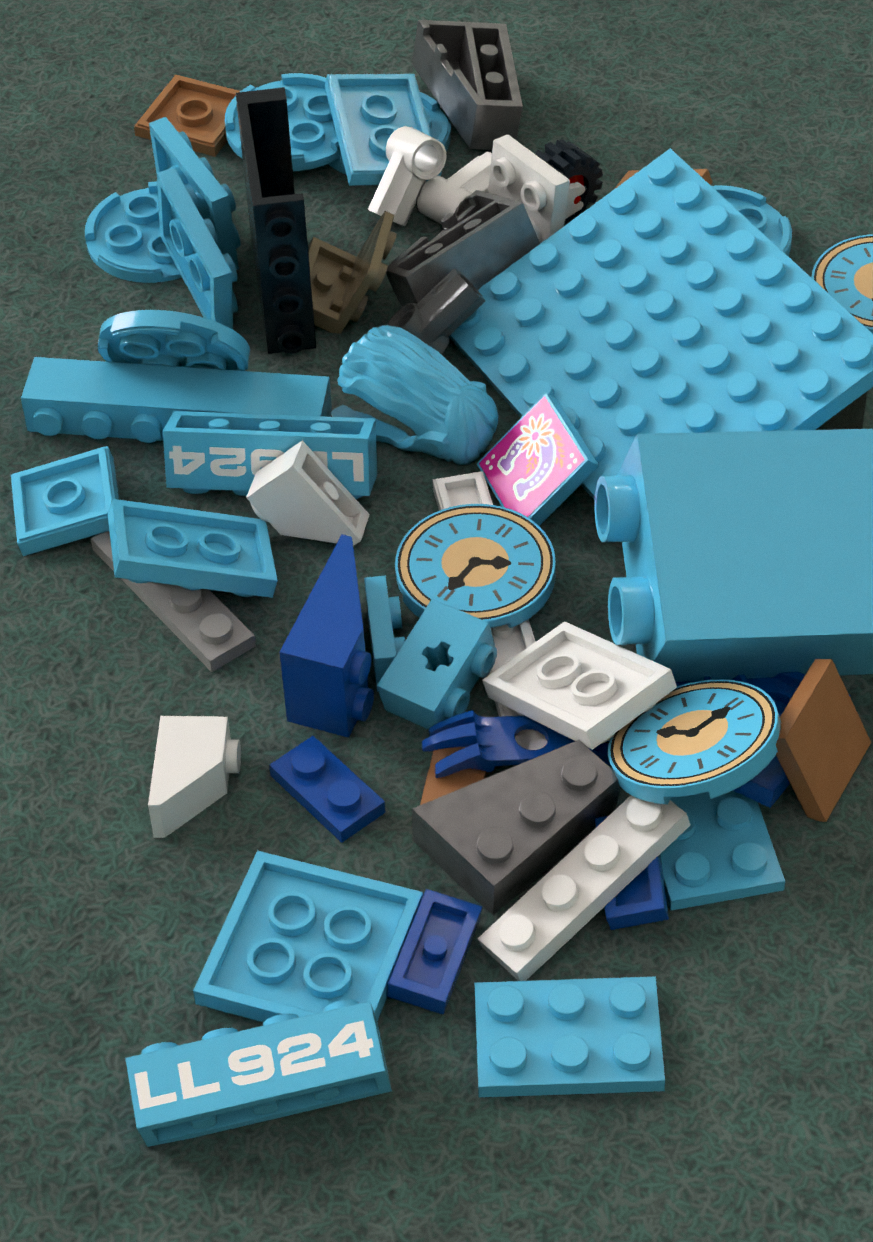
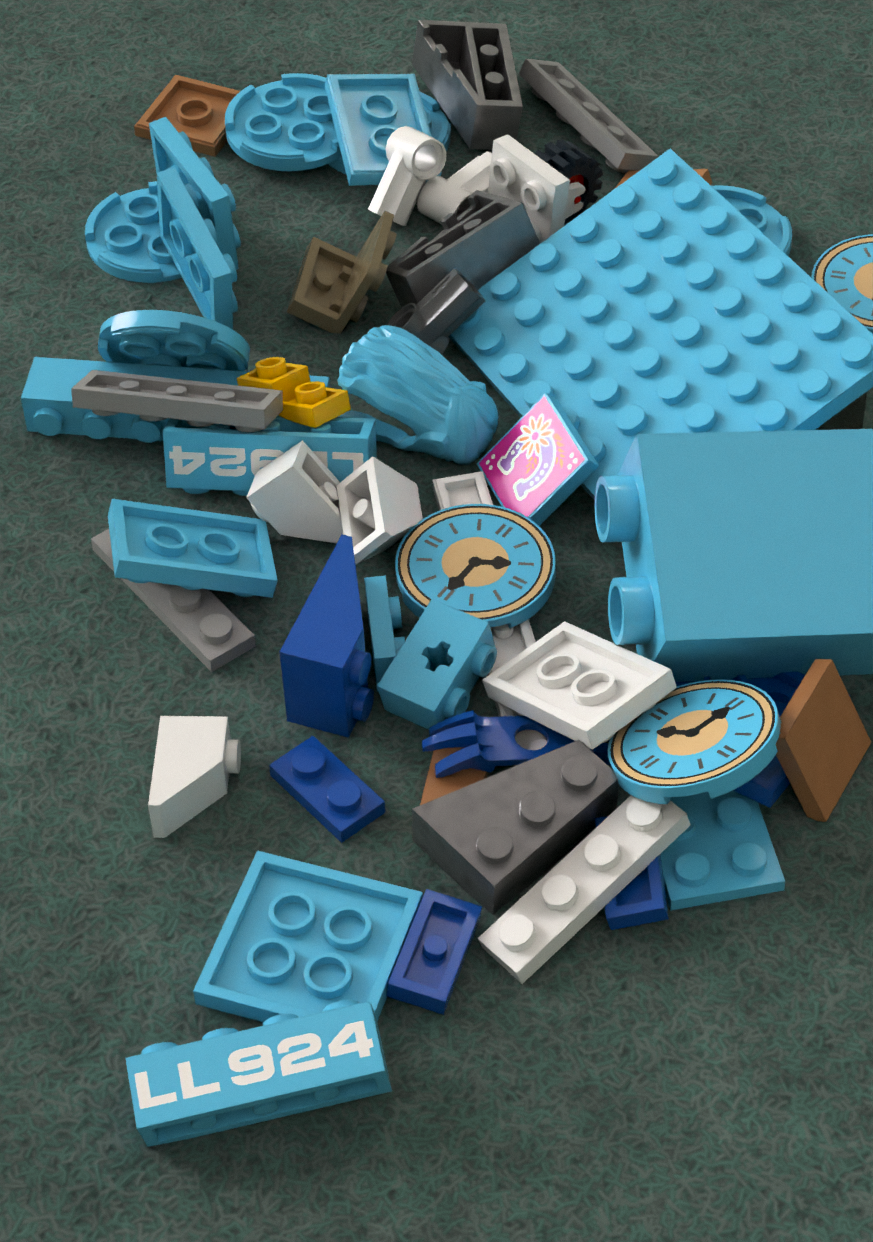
medium azure tile [11,446,119,556] -> none
black panel [236,87,316,354] -> none
medium azure plate [474,976,665,1097] -> none
none -> light grey plate [71,370,283,432]
none -> yellow slope [237,357,351,428]
none -> white slope [336,456,423,565]
none -> light grey plate [519,59,659,174]

